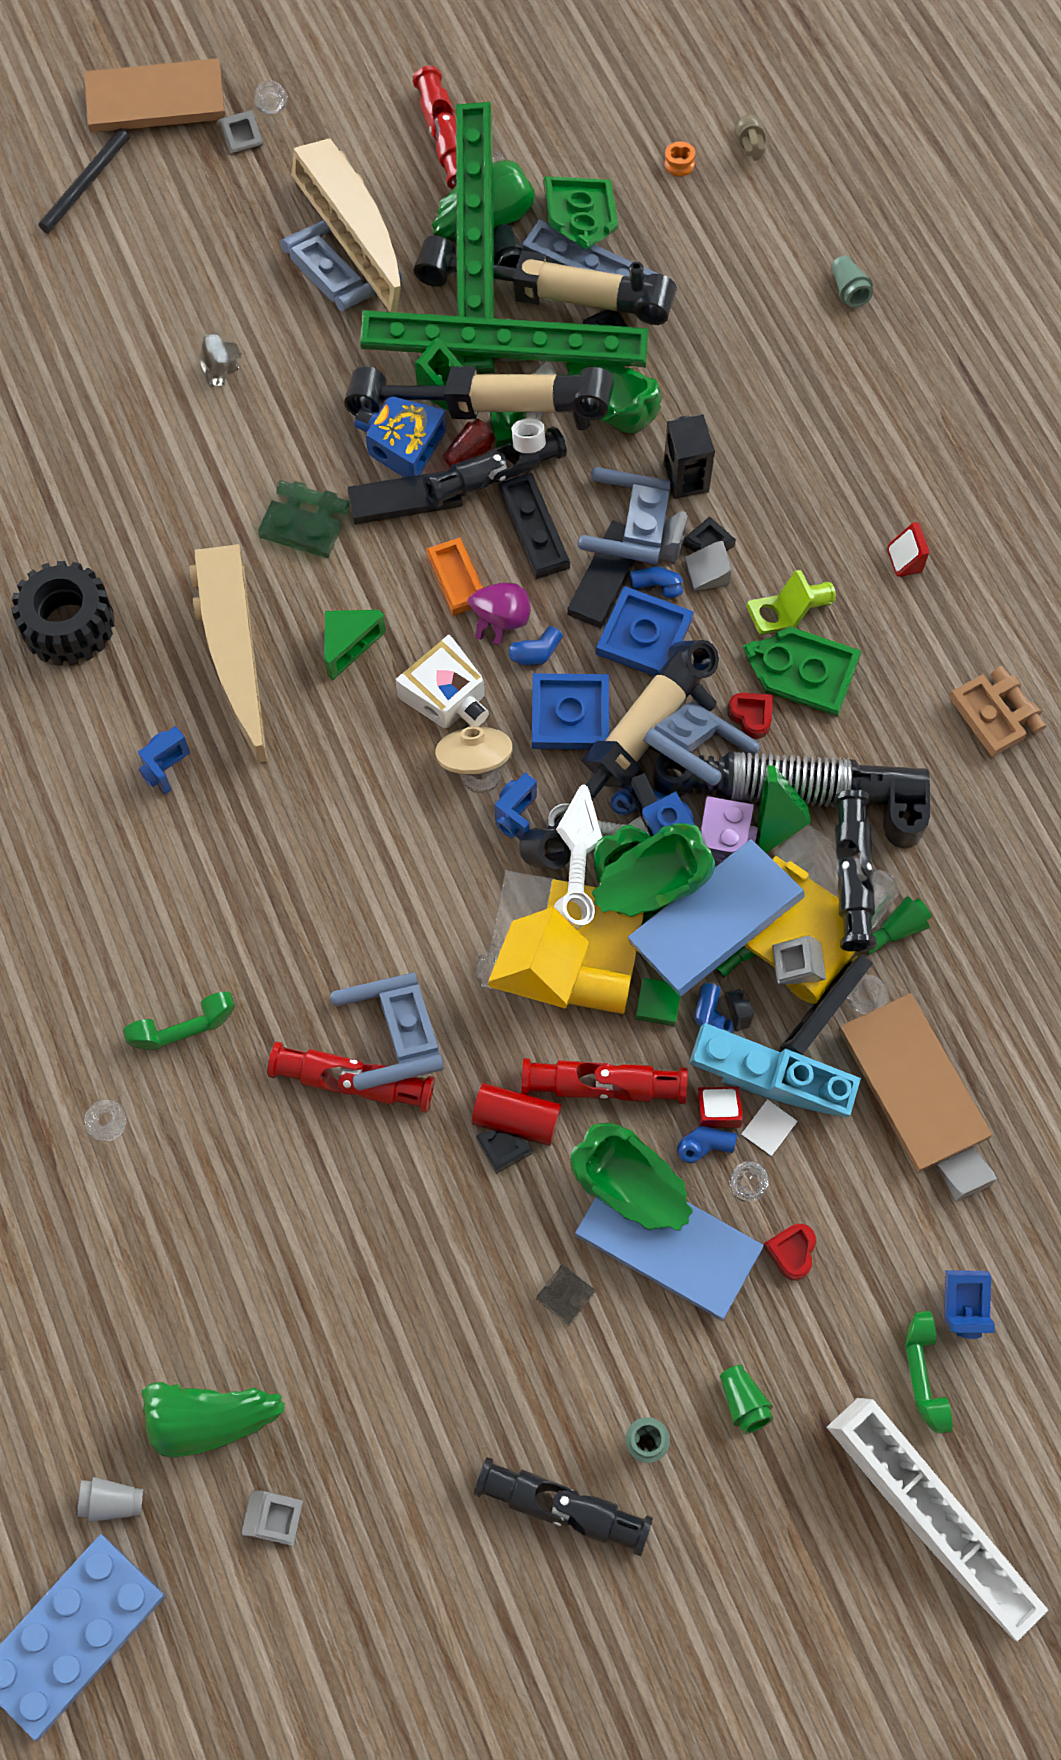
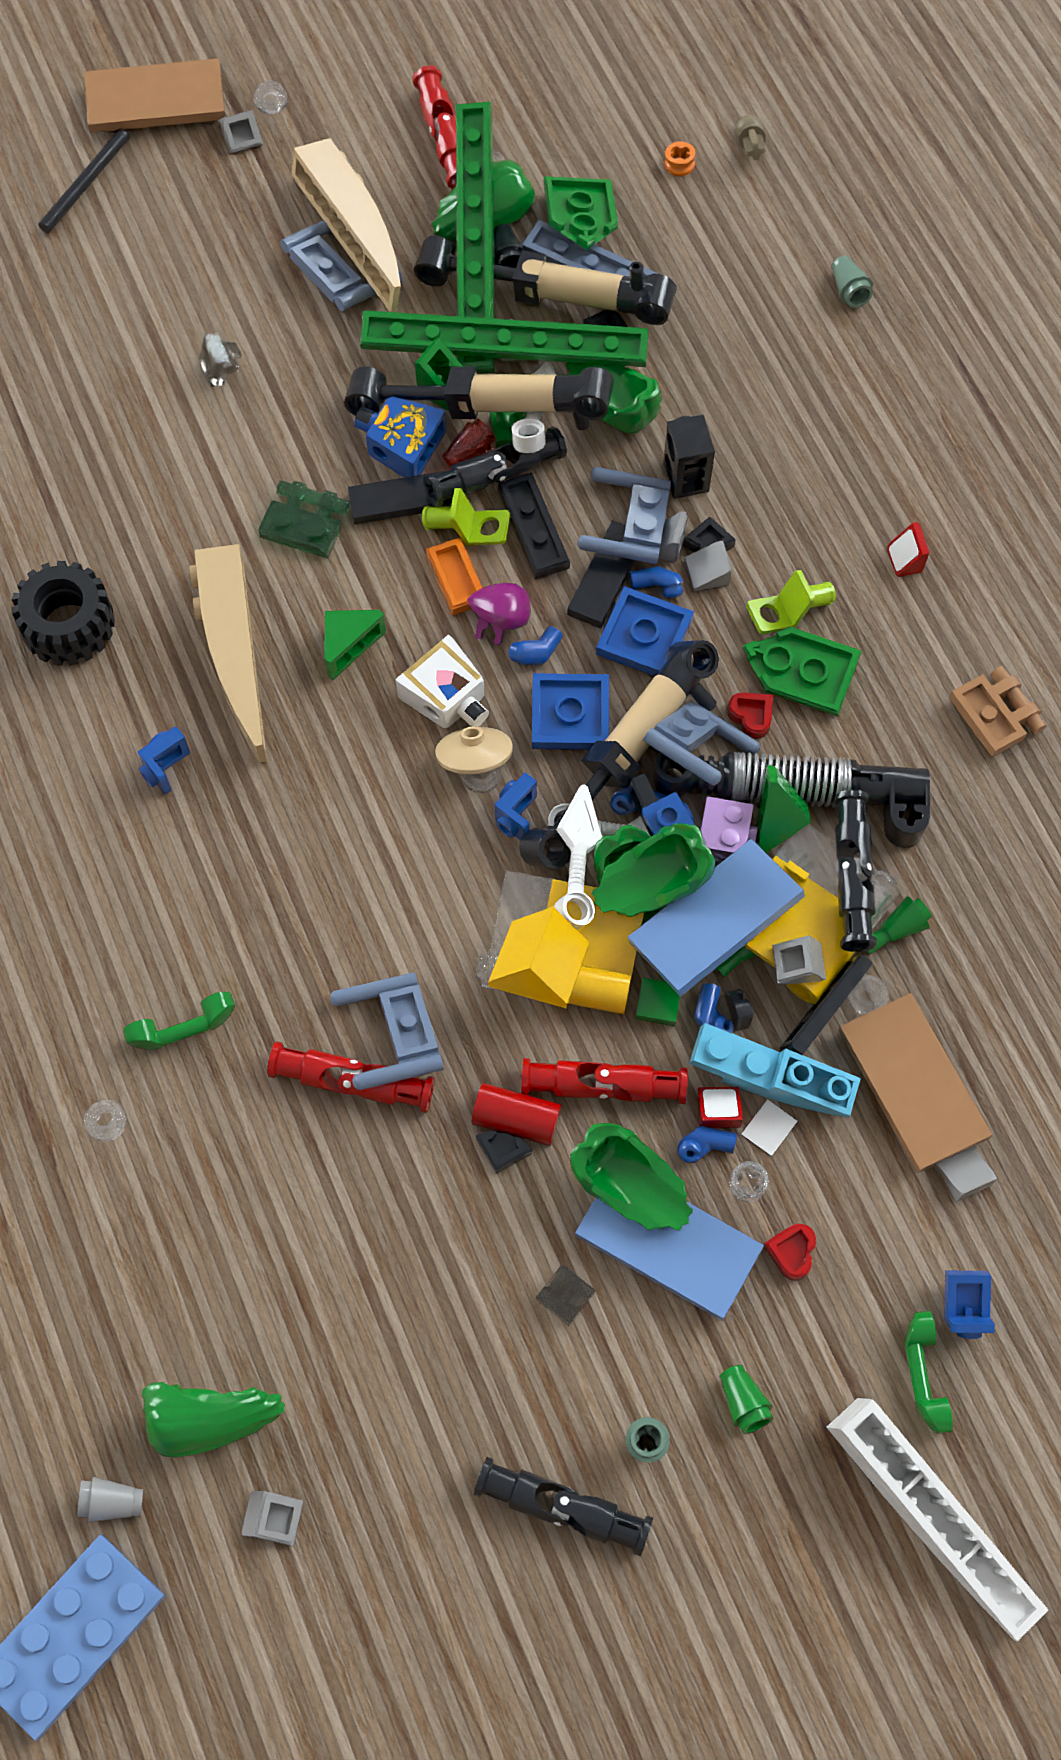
none -> lime bracket [422,488,510,546]

